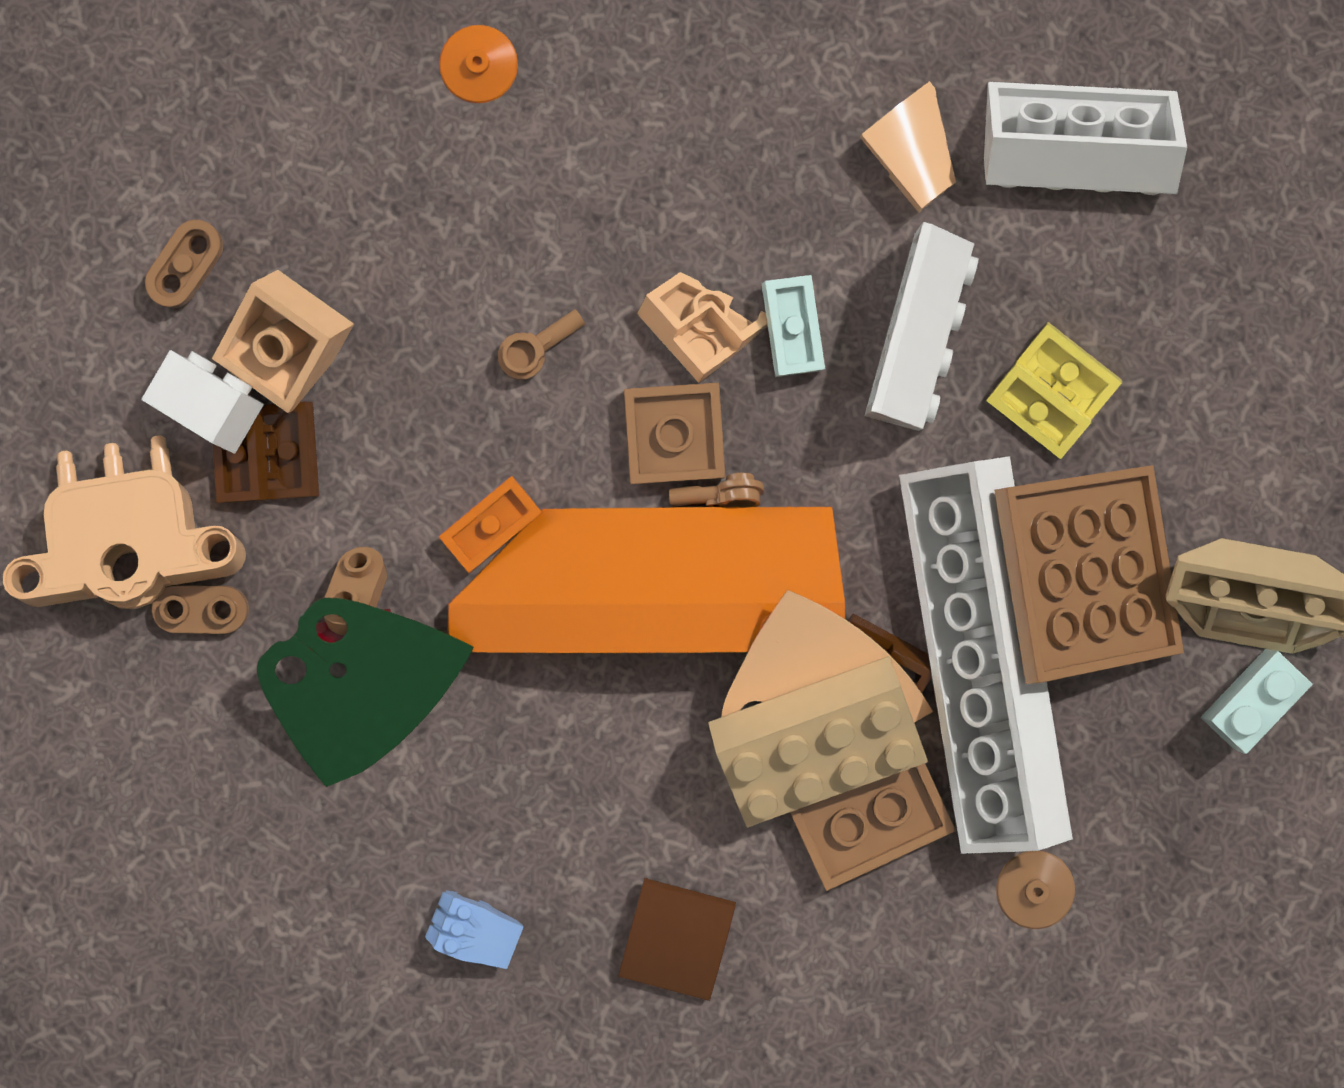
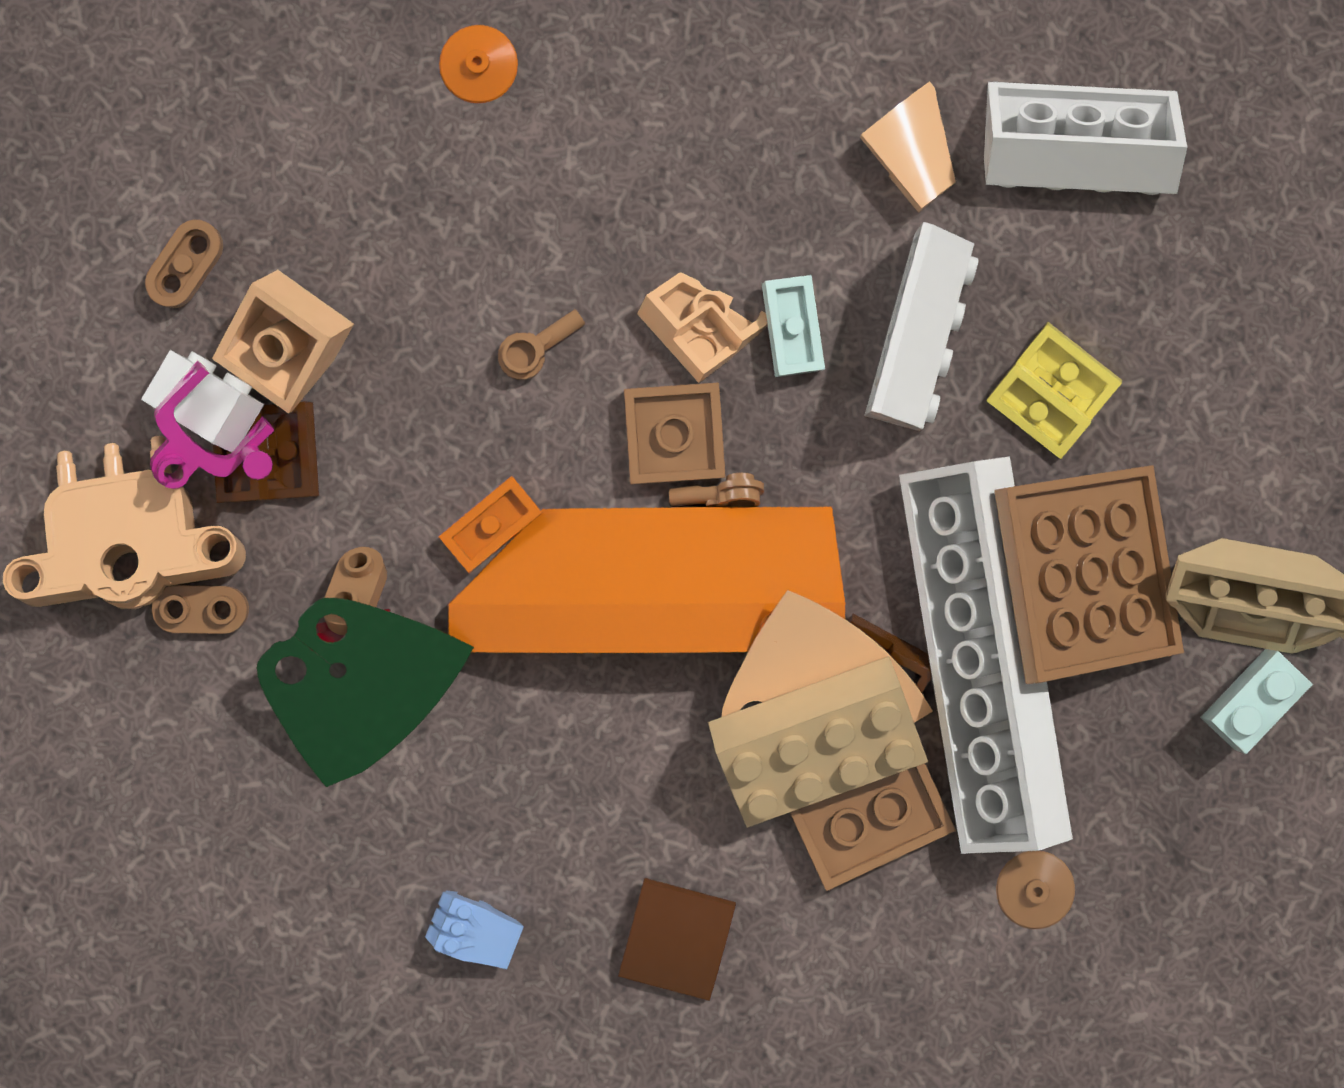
none -> dark pink piece [150,360,274,489]

